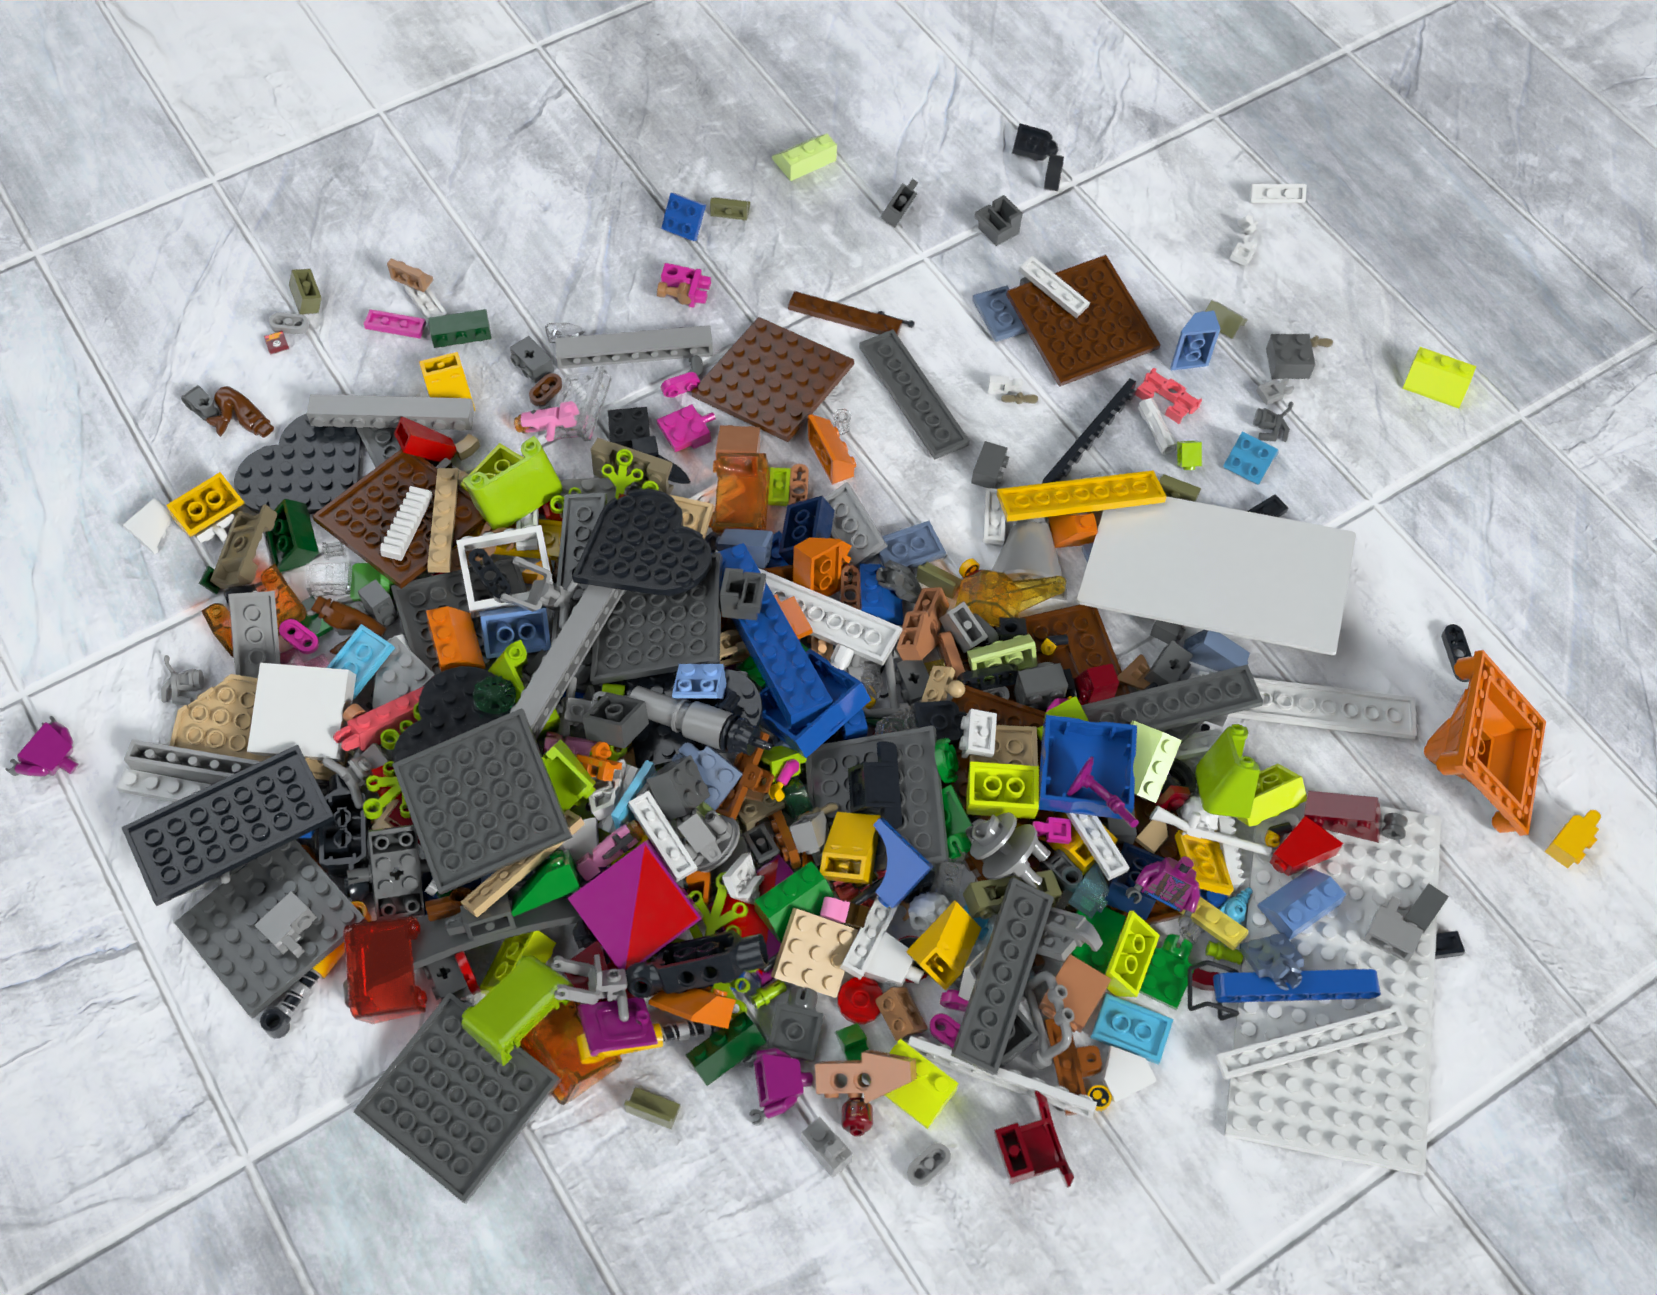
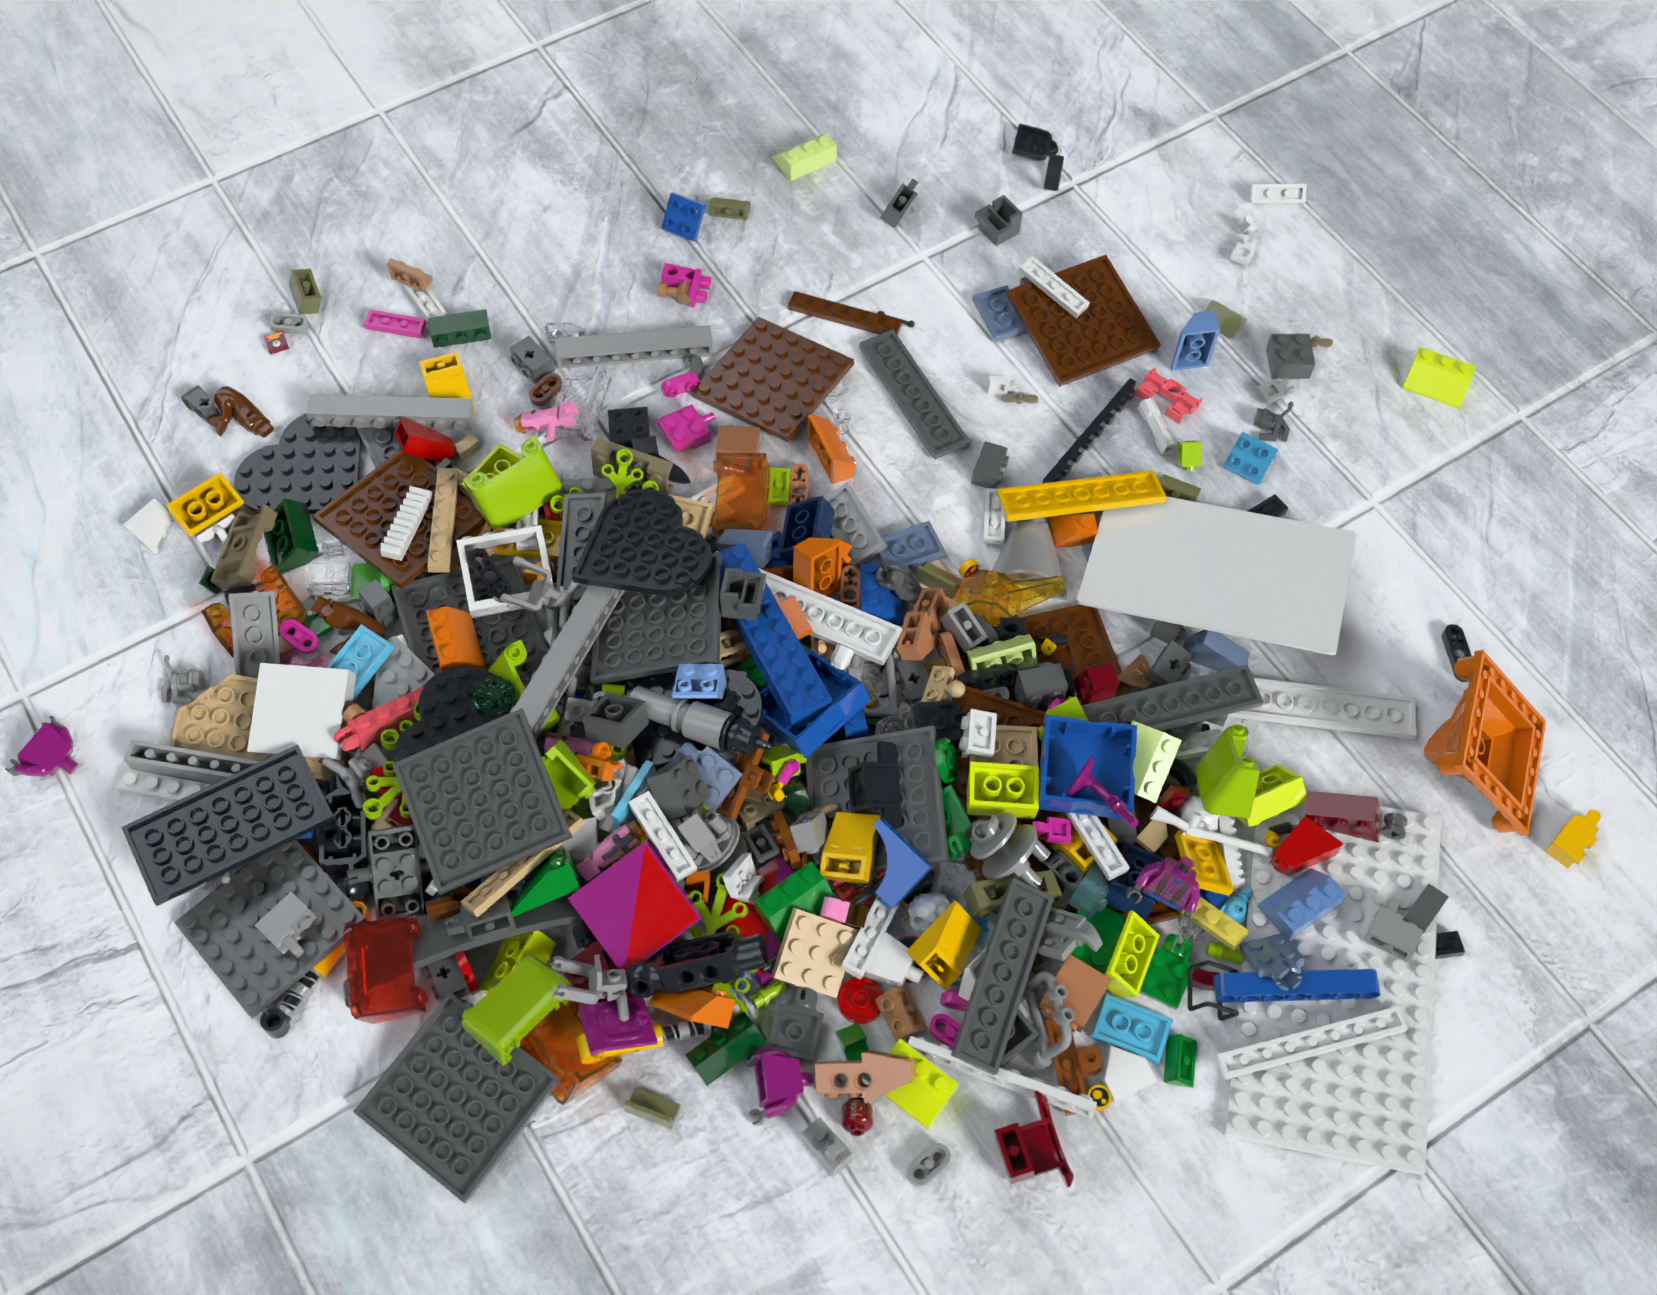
medium blue slope [479,605,551,659] -> none
none -> green slope [1163,1034,1197,1088]

